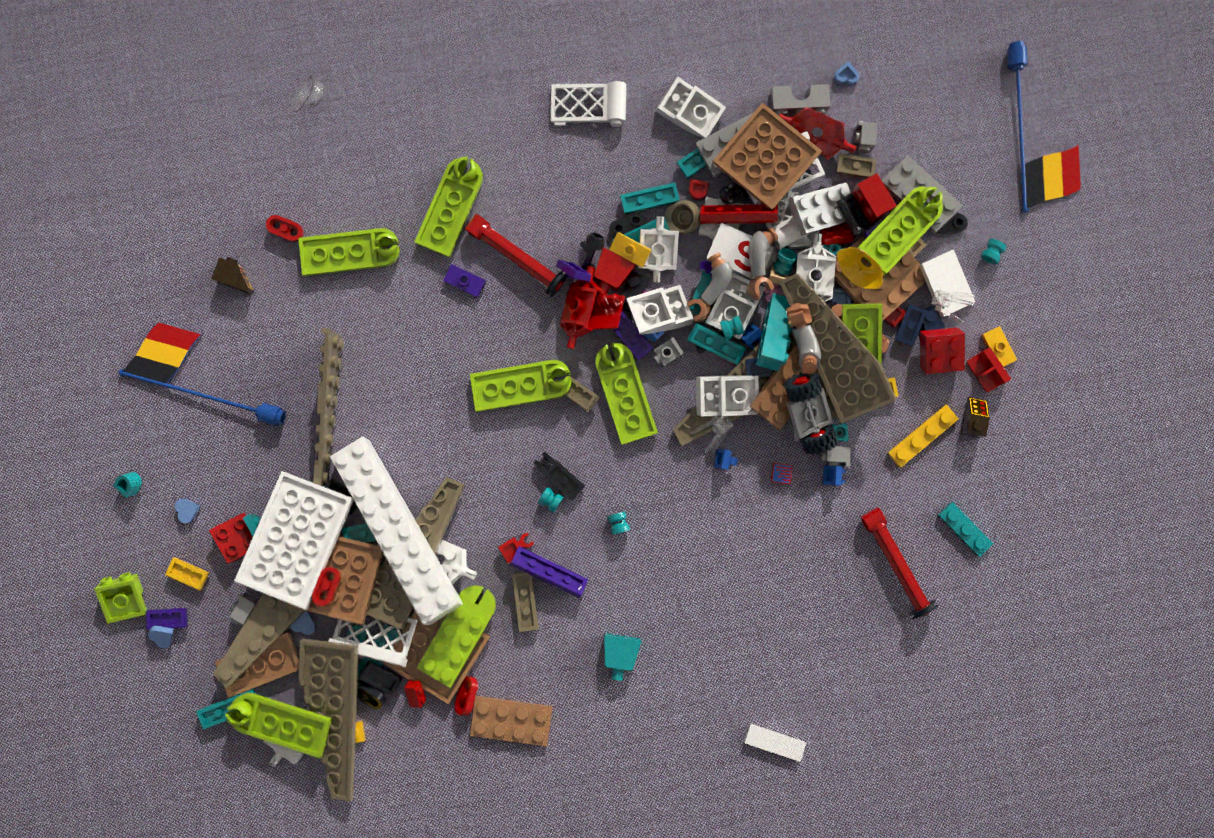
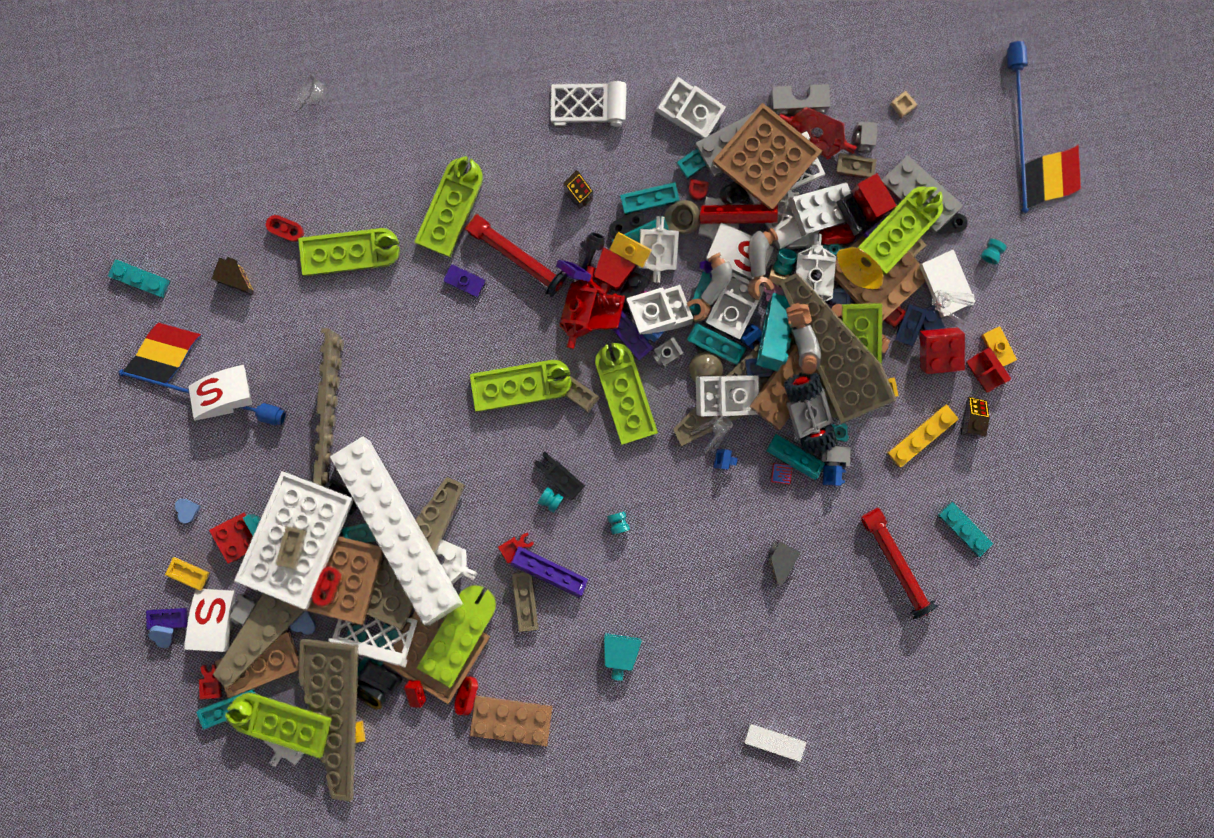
lime plate [94,572,147,624] -> none
teal plate [113,472,142,498] -> none
teal wheel [720,316,744,340] -> none
medium blue tile [834,61,859,86] -> none
none -> teal plate [108,259,170,298]
none -> white slope [185,589,235,652]
none -> white slope [188,365,252,421]
none -> red plate [199,664,222,699]
none -> dark tan plate [275,526,307,570]
none -> dark brown slope [563,170,593,209]
none -> dark tan hat [689,352,723,385]
none -> teal tile [766,434,825,480]
none -> dark grey slope [768,541,801,587]
none -> tan tile [890,91,917,118]

